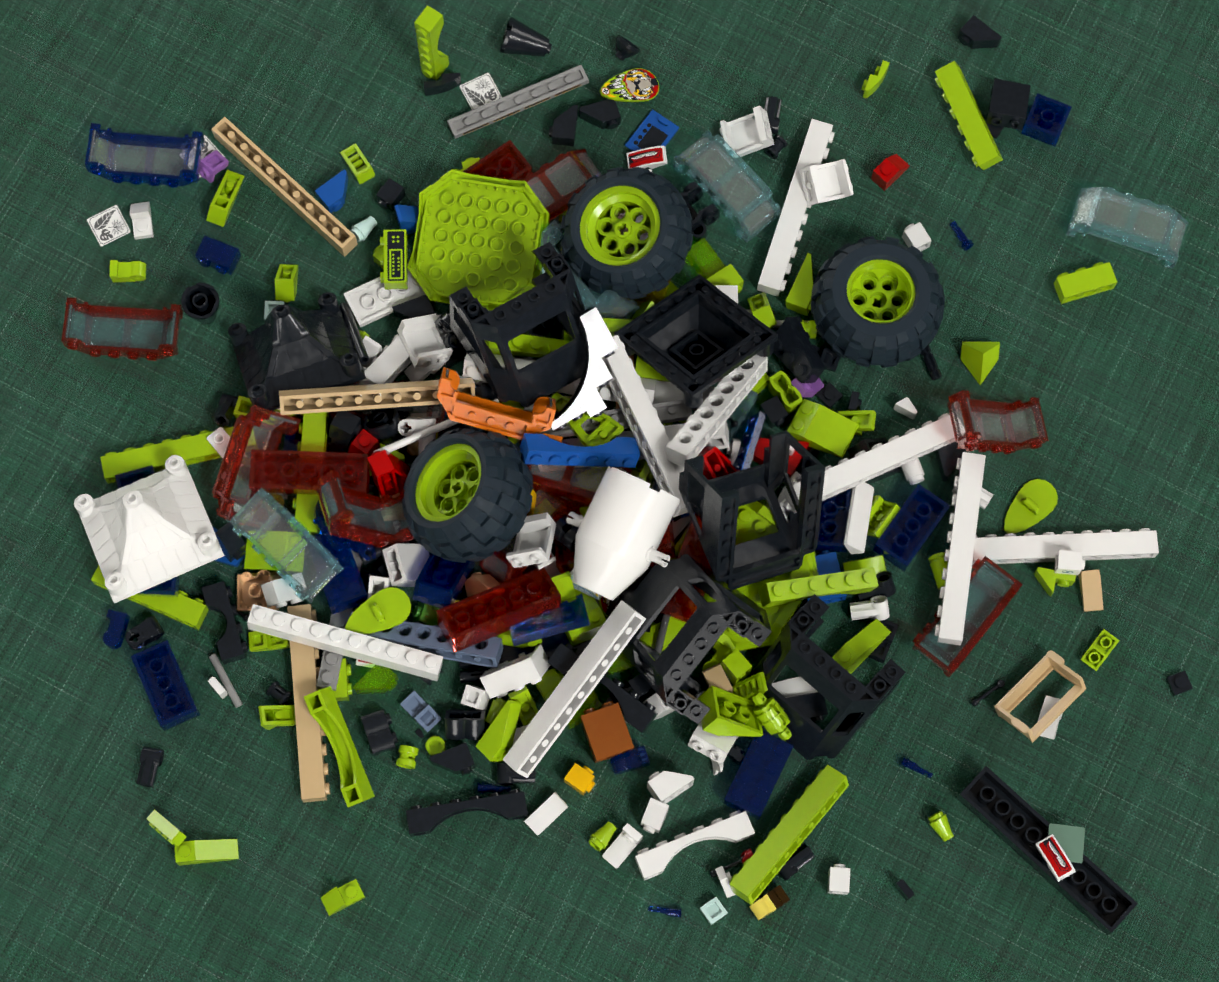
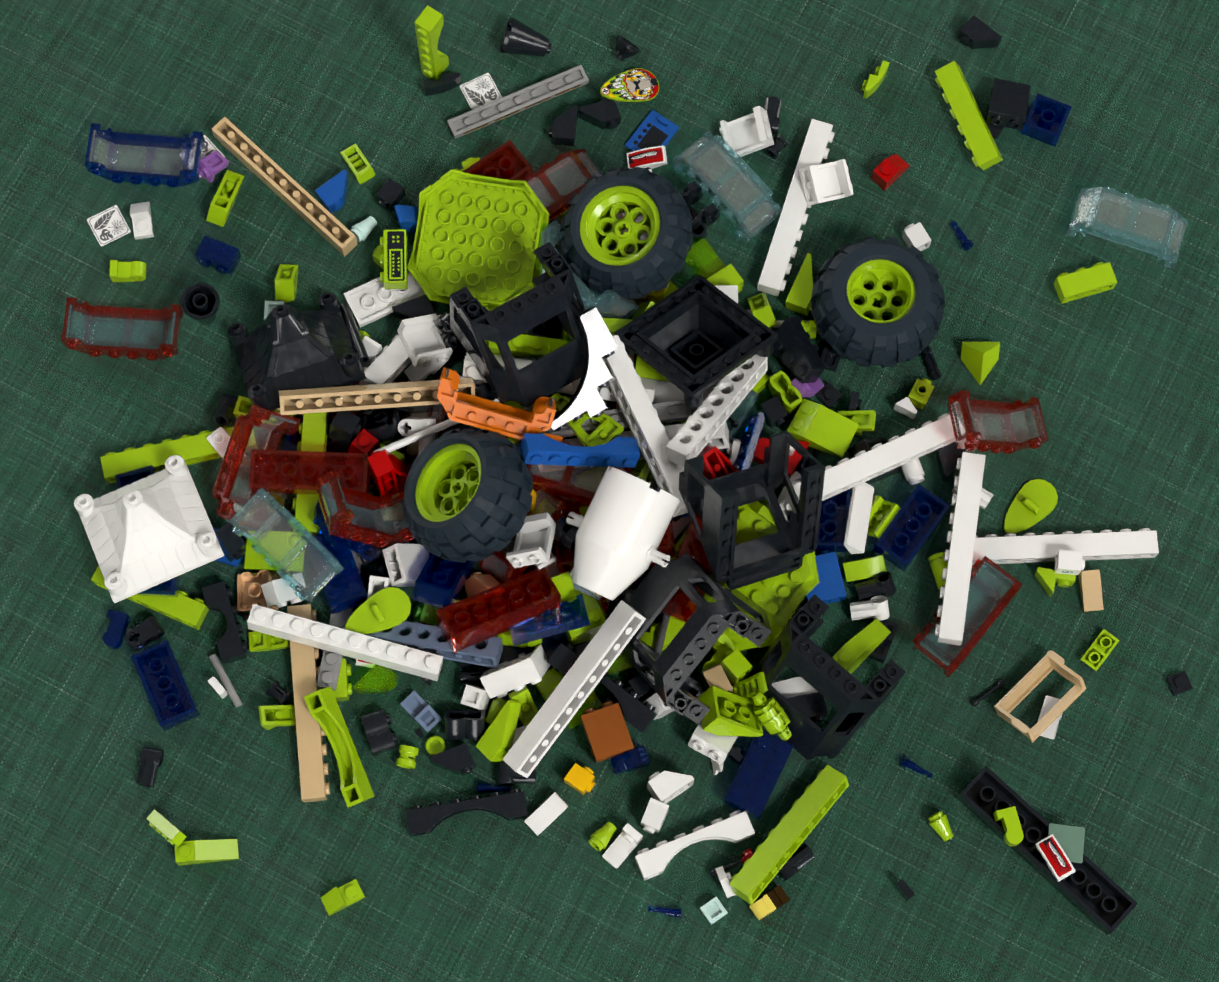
lime arch [759,567,879,608] -> none
white brick [827,864,850,895] -> none
none -> lime brick [908,378,934,410]
none -> lime leg [993,806,1024,847]

